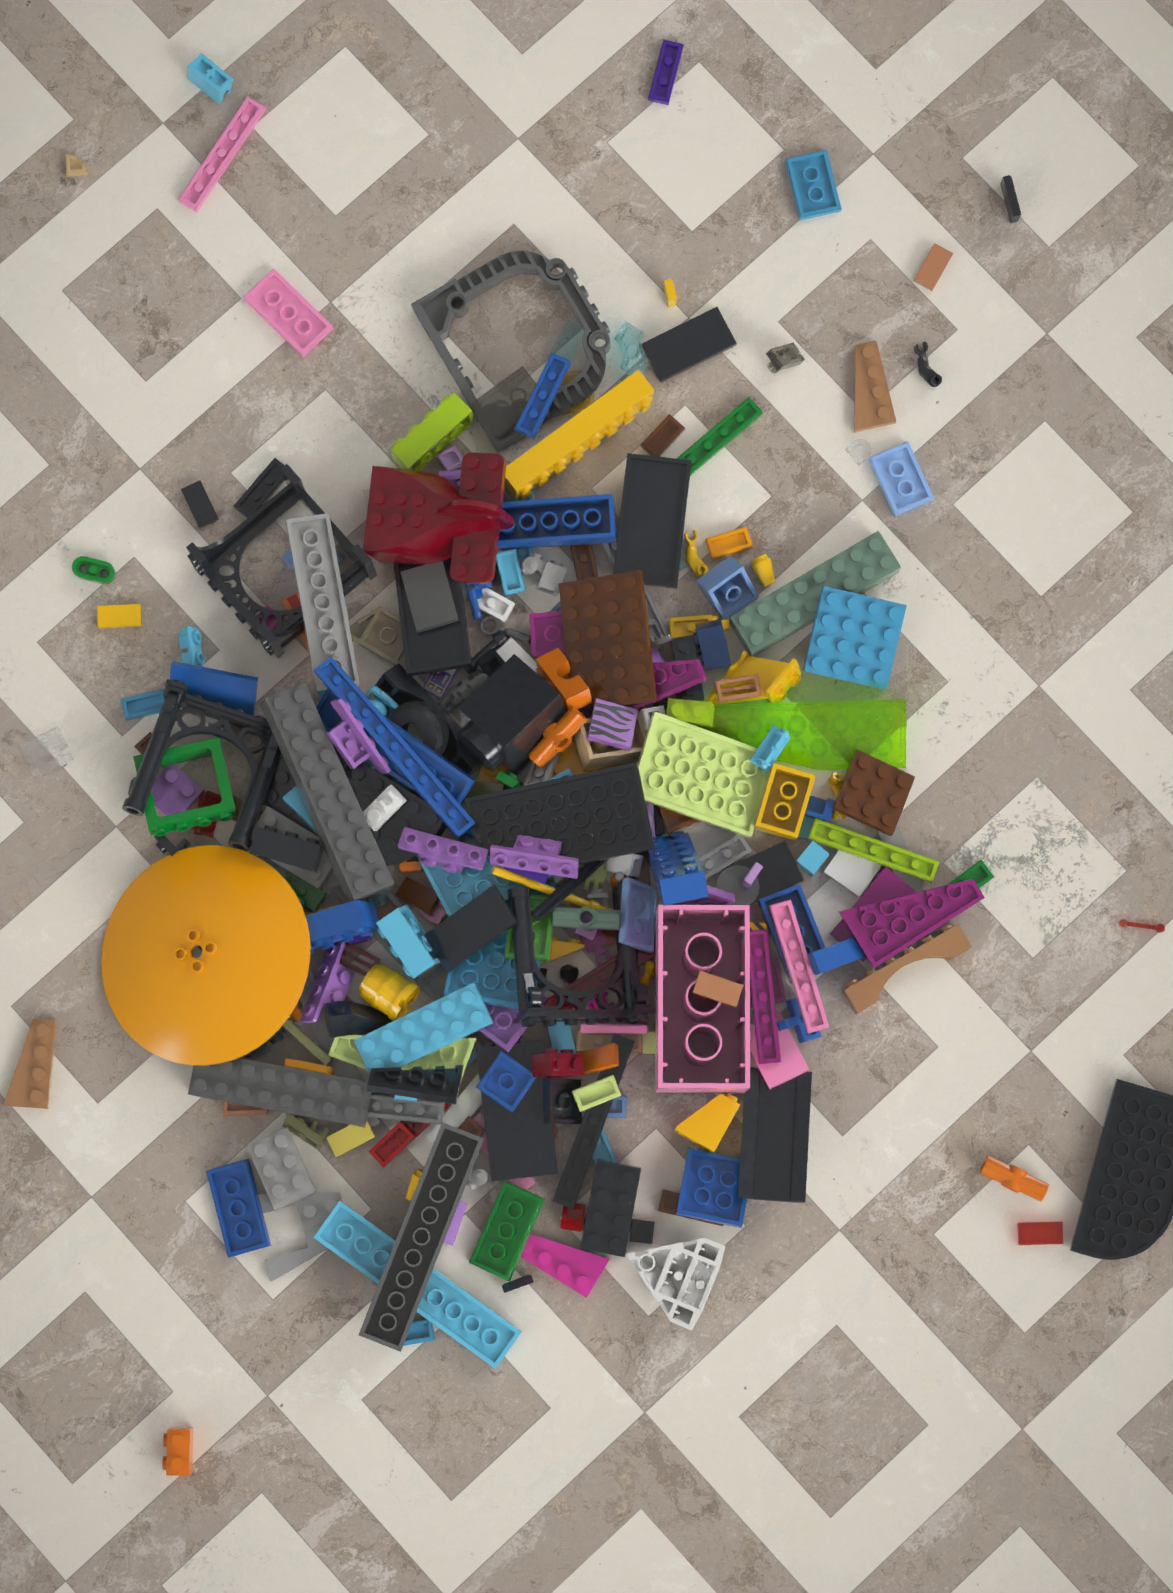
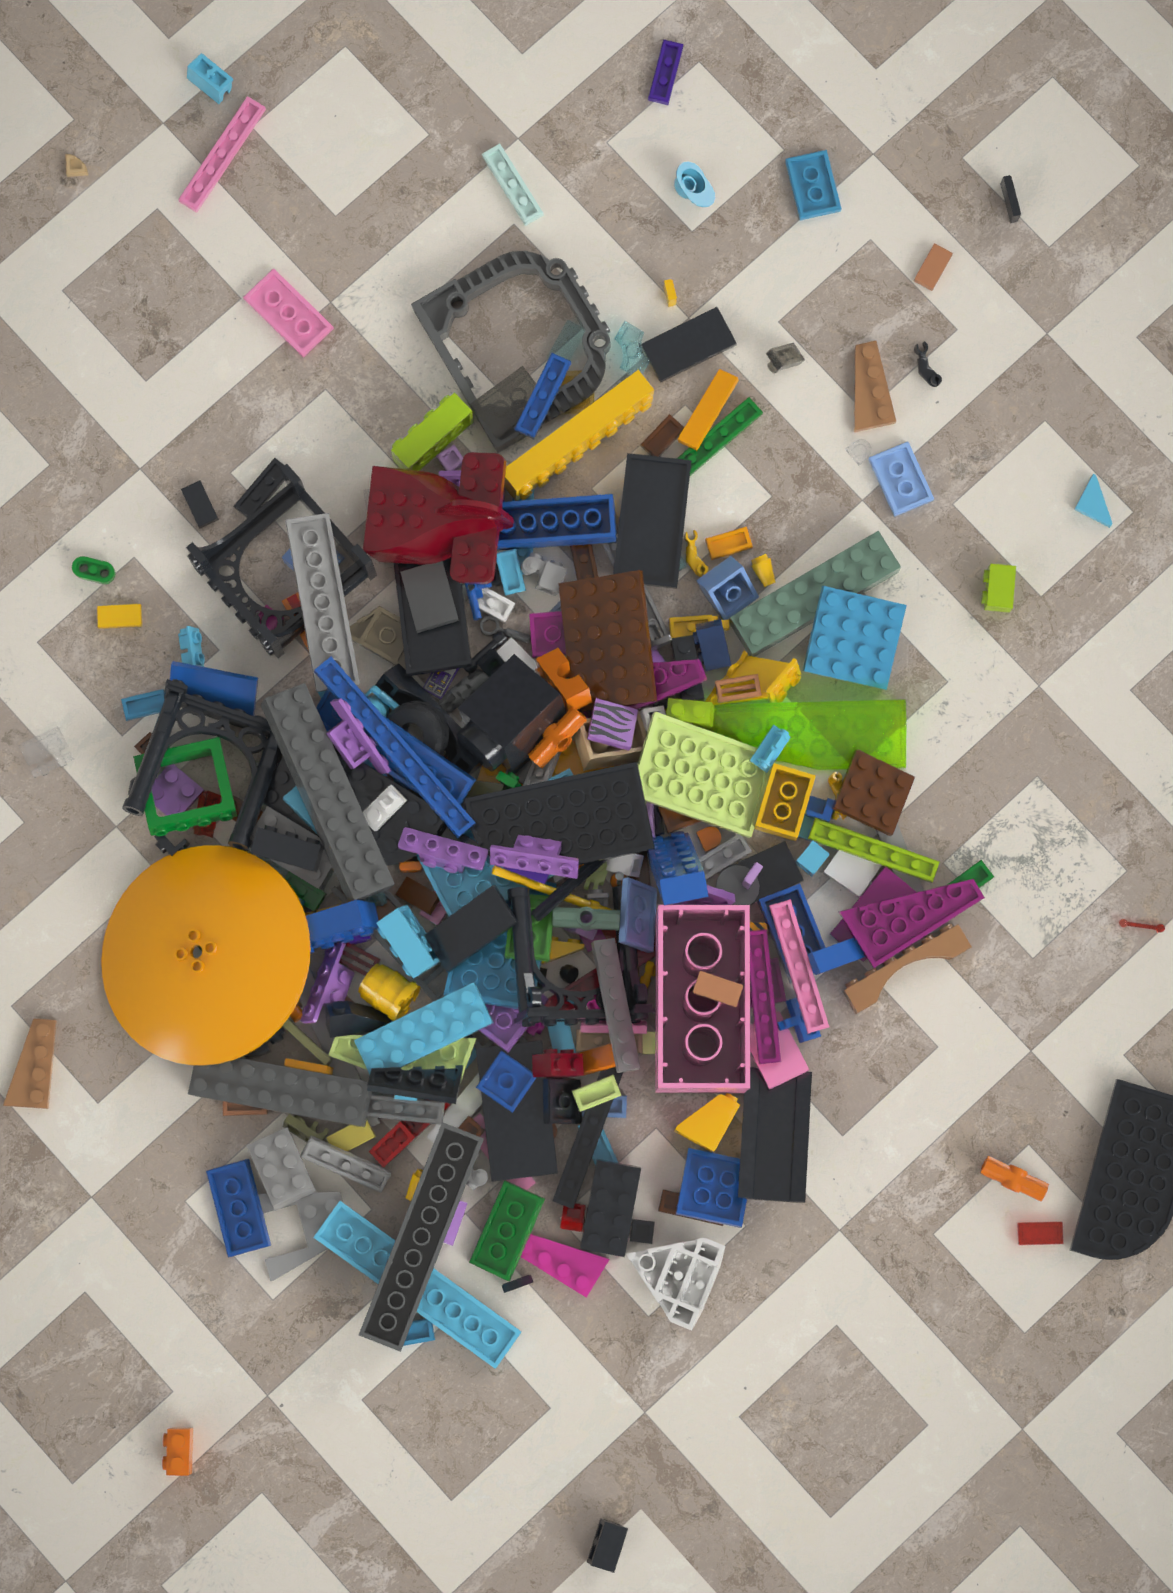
none -> light grey tile [301,1136,391,1193]
none -> light aqua tile [482,144,544,226]
none -> magenta plate [526,1023,545,1037]
none -> black hinge [587,1518,628,1573]
none -> light grey plate [591,938,640,1073]
none -> medium azure piece [674,161,715,207]
none -> light orange tile [678,369,739,451]
none -> orange tile [696,827,722,852]
none -> lime brick [981,563,1016,613]
none -> medium azure tile [1074,474,1113,528]

